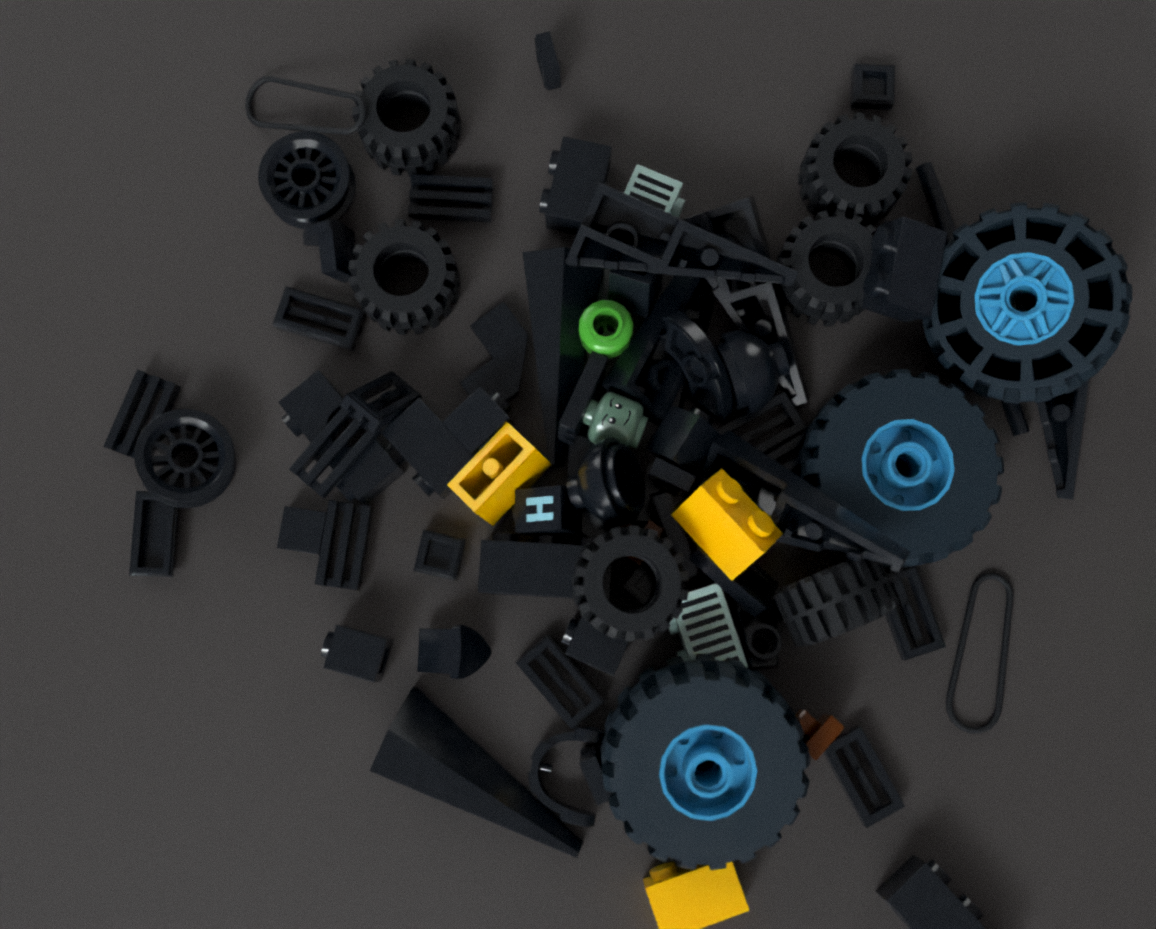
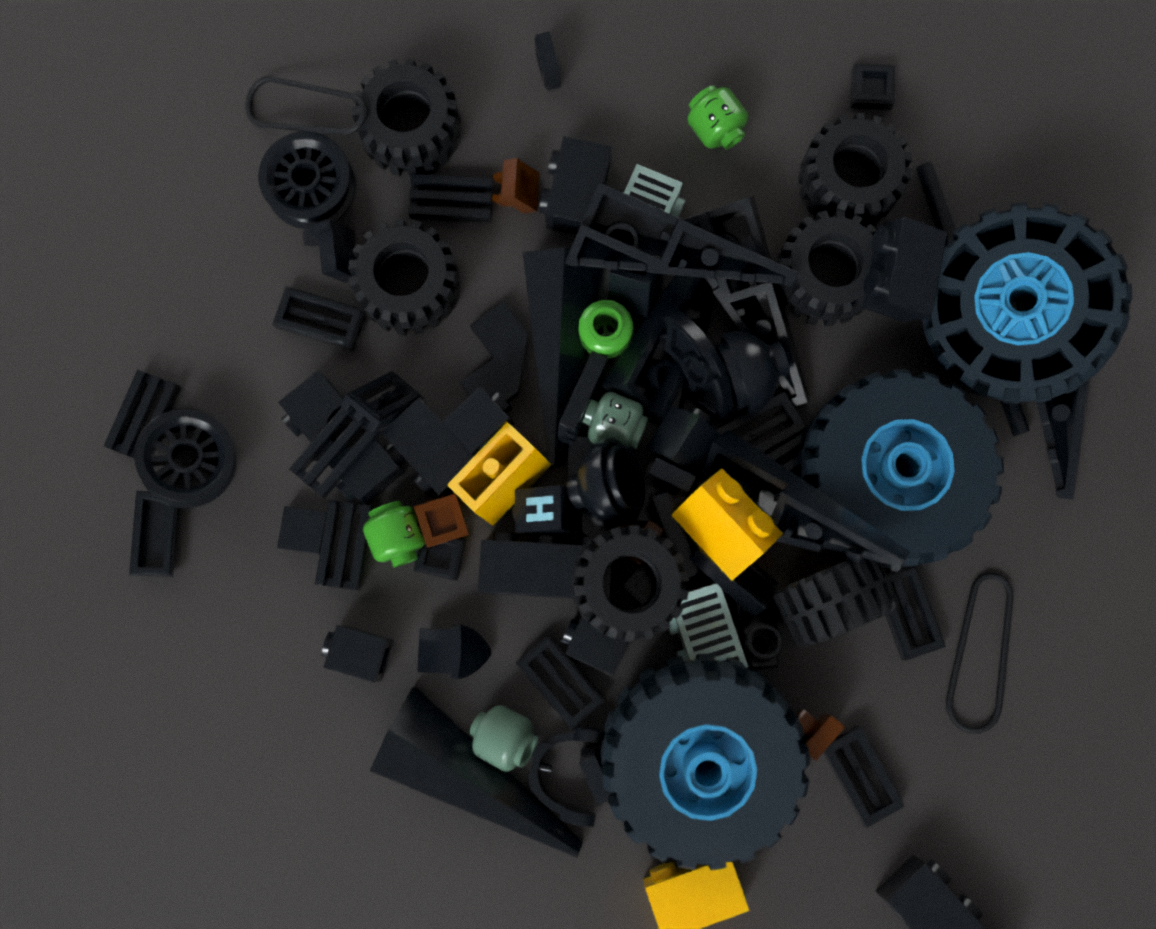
none -> bright green head [363,501,425,568]
none -> reddish brown tile [414,493,469,548]
none -> sand green head [470,705,538,772]
none -> reddish brown tile [491,158,540,214]
none -> bright green head [687,85,749,150]

